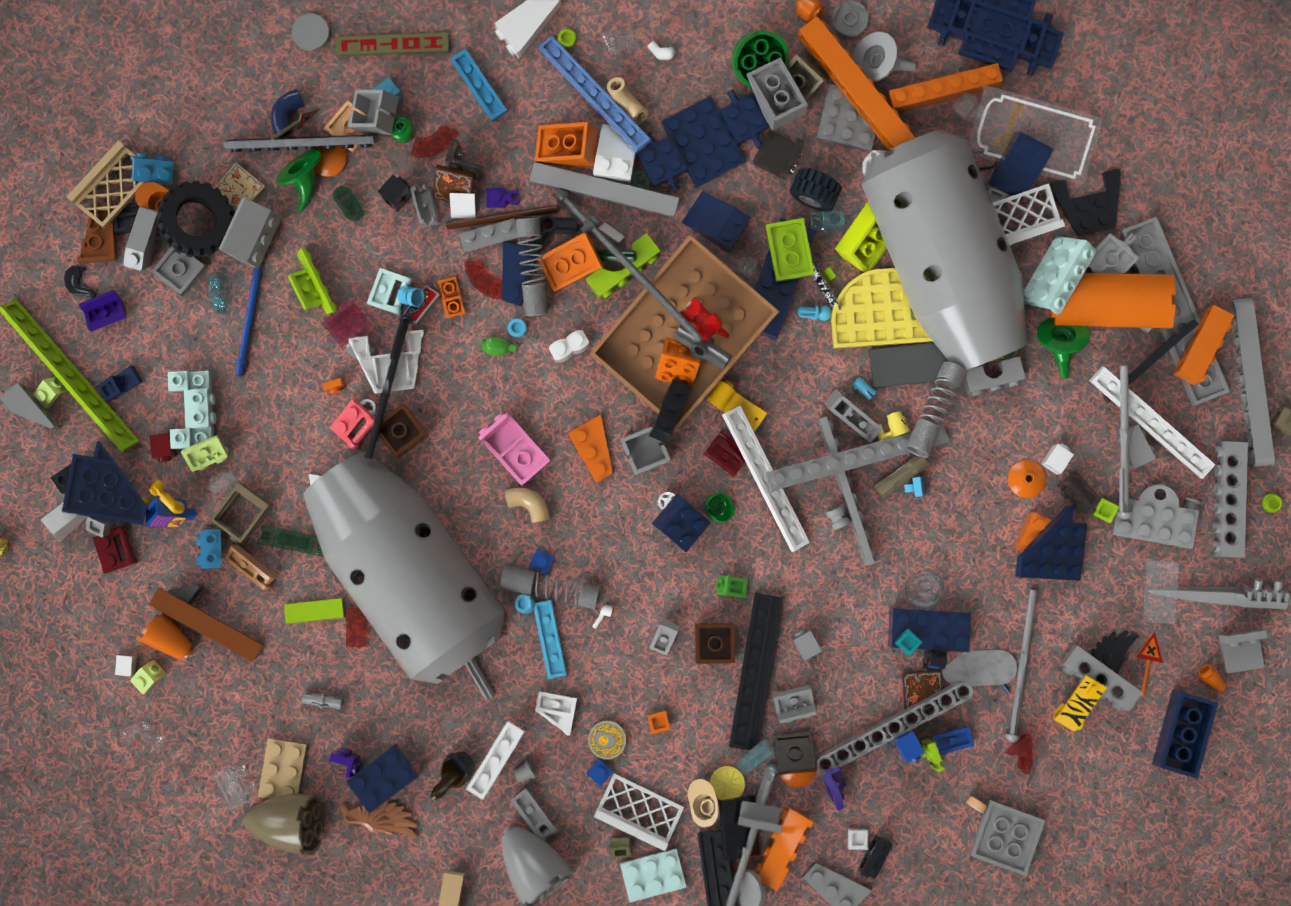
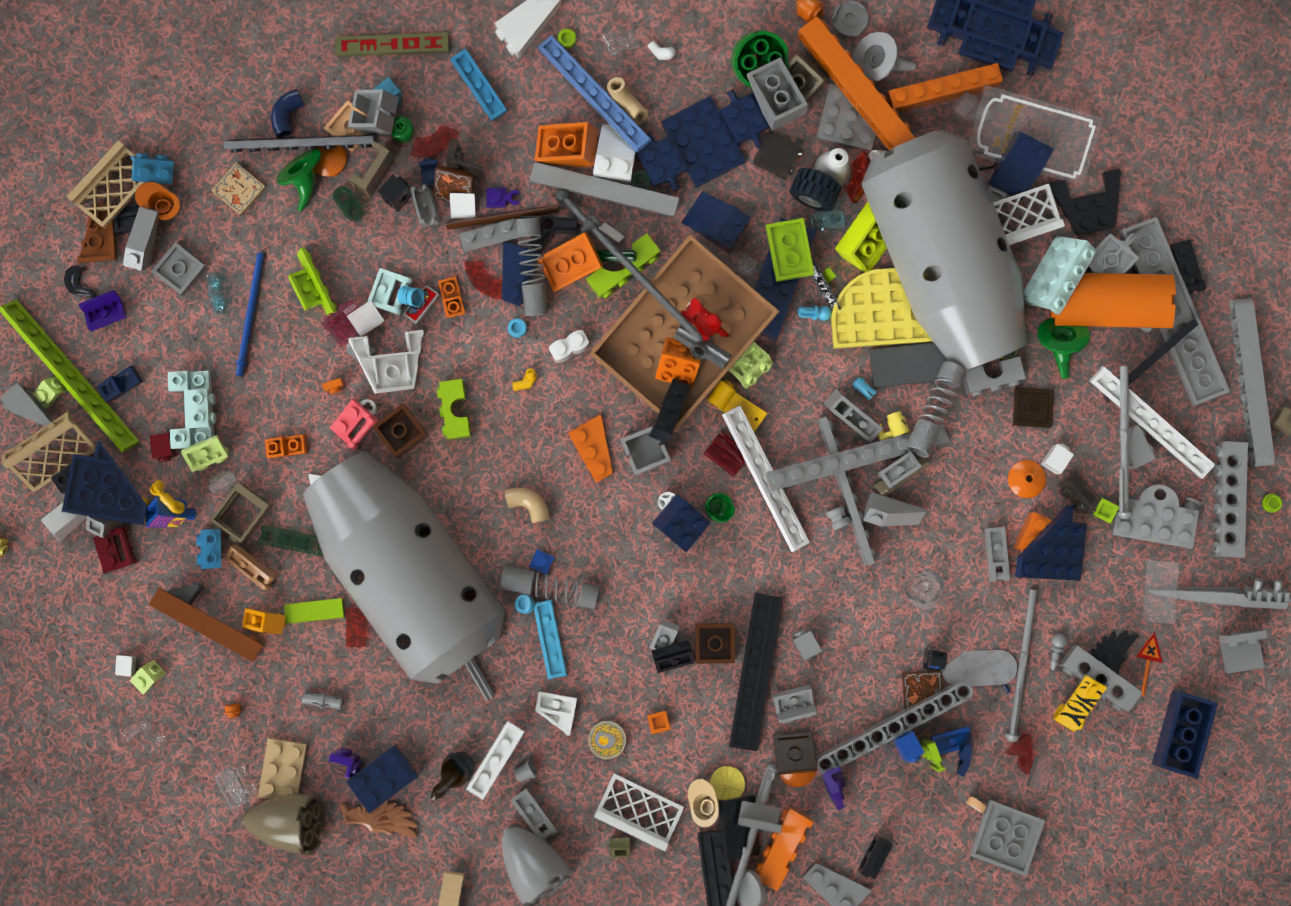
orange cone [136,611,193,660] -> none
black tyre [157,181,234,258] -> none
light grey slope [219,197,282,269] -> none
dark tan piece [271,108,320,140] -> none
light grey tile [292,14,330,52] -> none
black bar [364,314,413,460] -> none
bright pink bracket [478,412,550,486] -> none
bright green plant [481,336,517,356] -> none
blue plate [586,759,614,787] -> none
white hand [592,604,613,629] -> none
light aqua plate [620,848,687,902] -> none
bright green bracket [716,575,748,598] -> none
clear light blue slope [734,739,775,776] -> none
white tile [848,829,868,850] -> none
dark blue brick [888,608,971,652] -> none
teal tile [894,629,923,656] -> none
medium azure tile [904,477,926,497] -> none
orange brick [1173,305,1234,385] -> none
orange cone [1198,664,1227,693] -> none
none -> tan fence [2,412,96,493]
none -> orange plate [223,704,243,718]
none -> light orange slope [242,608,286,634]
none -> orange slope [265,434,308,459]
none -> white sticker [347,300,384,337]
none -> dark tan panel [349,141,394,198]
none -> dark blue bracket [419,158,440,188]
none -> lime arch [437,379,472,440]
none -> yellow arm [512,368,537,391]
none -> black plate [651,640,695,673]
none -> yellowish green bracket [729,342,773,389]
none -> white cone [814,148,852,186]
none -> clear red tile [845,151,870,204]
none -> light grey slope [863,492,926,526]
none -> light grey panel [878,451,922,490]
none -> dark blue slope [957,732,973,777]
none -> light grey plate [984,527,1010,582]
none -> dark brown tile [1012,387,1054,428]
none -> light grey bar [1050,633,1067,671]
none -> black plate [1170,239,1206,294]

